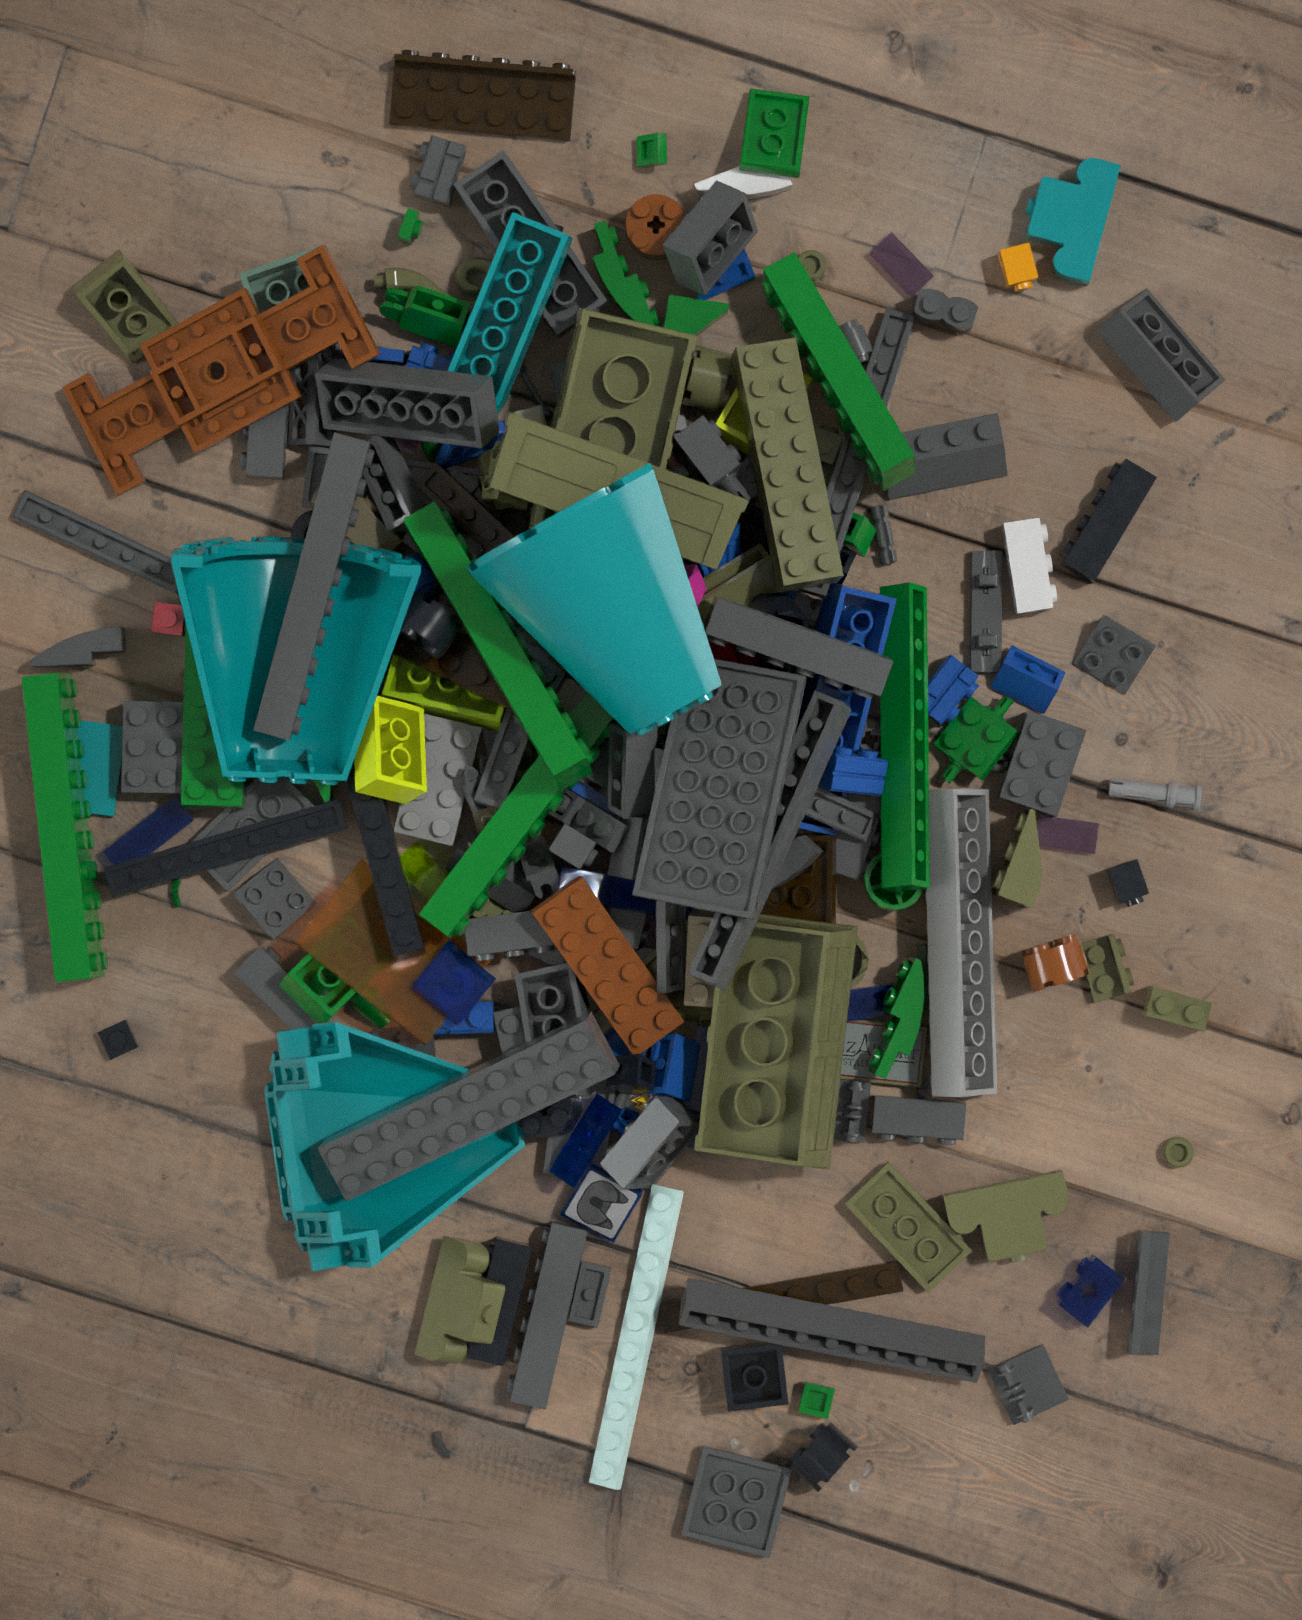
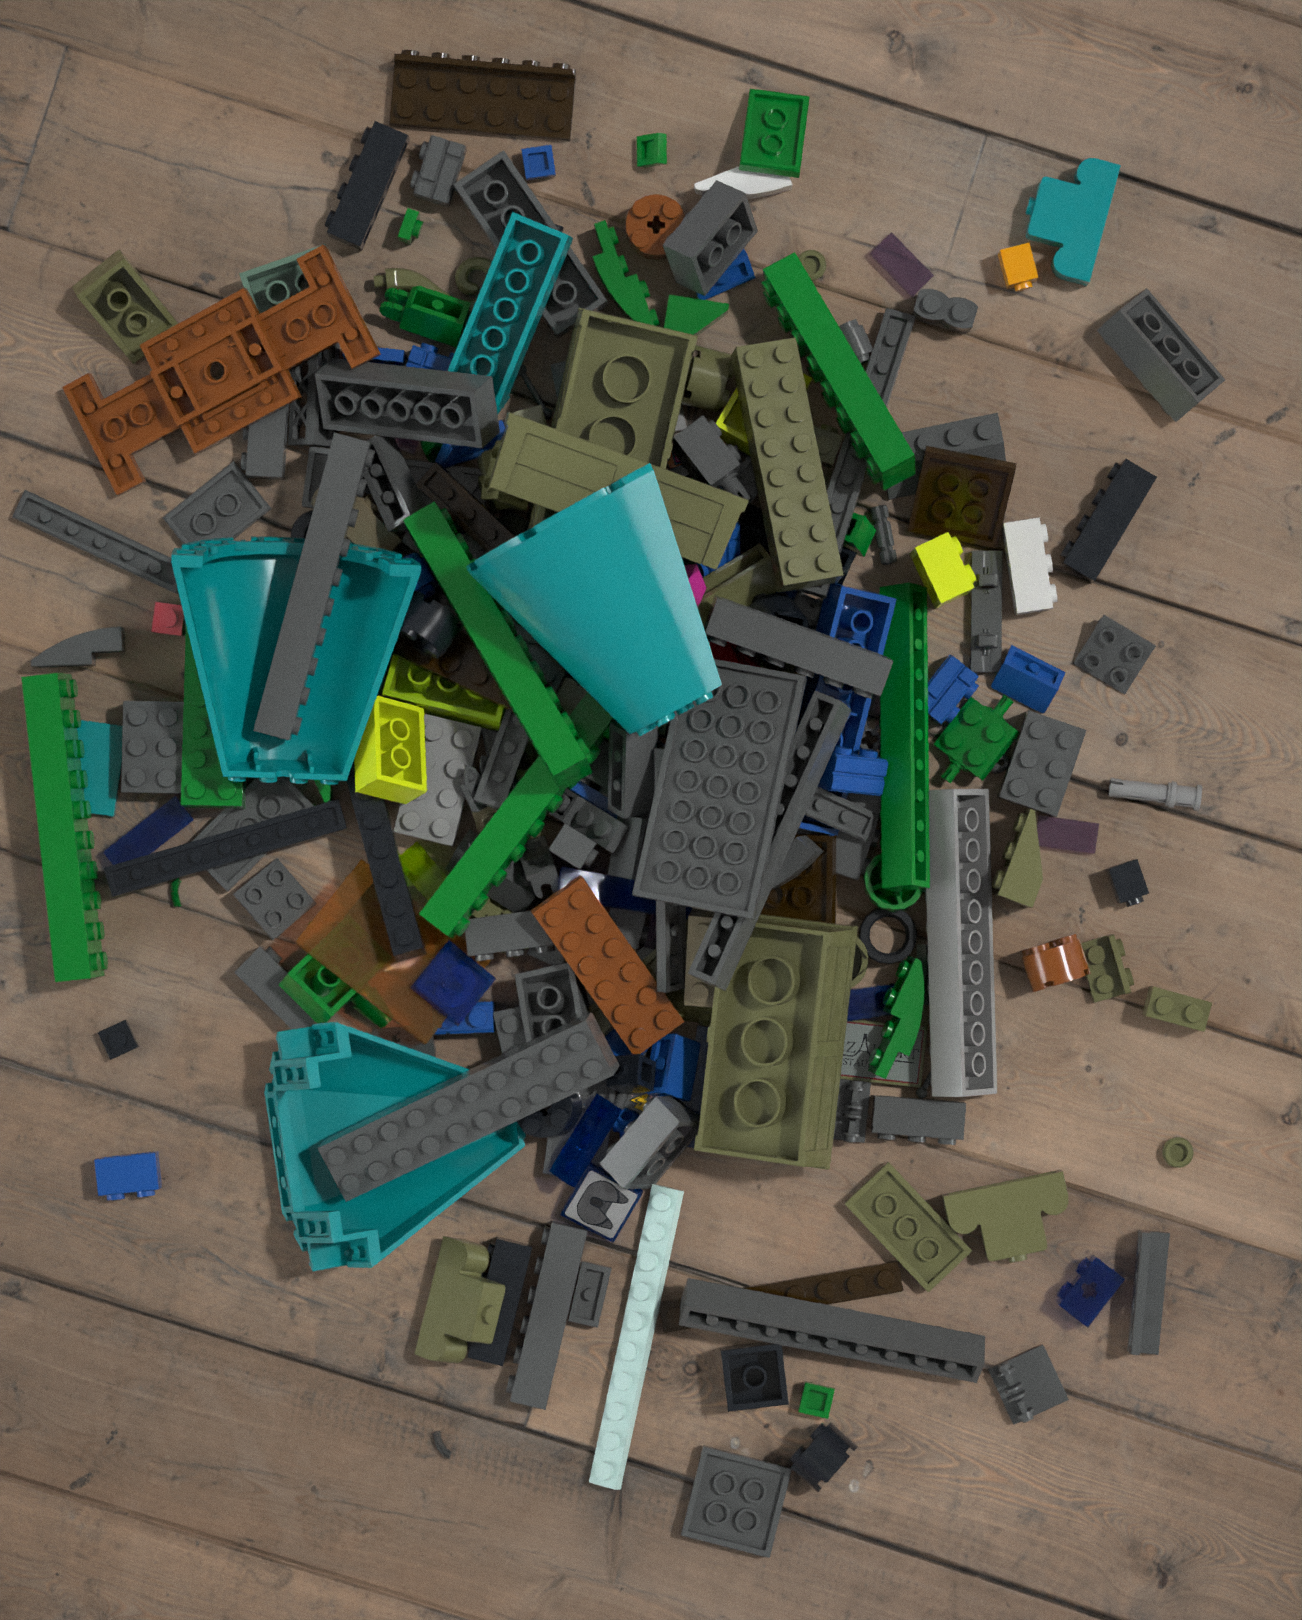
none -> blue brick [94,1151,162,1201]
none -> dark grey tile [163,461,272,544]
none -> black brick [325,121,410,251]
none -> blue plate [521,145,556,181]
none -> black tyre [859,908,917,964]
none -> dark brown plate [908,446,1016,548]
none -> neon yellow brick [909,532,977,609]

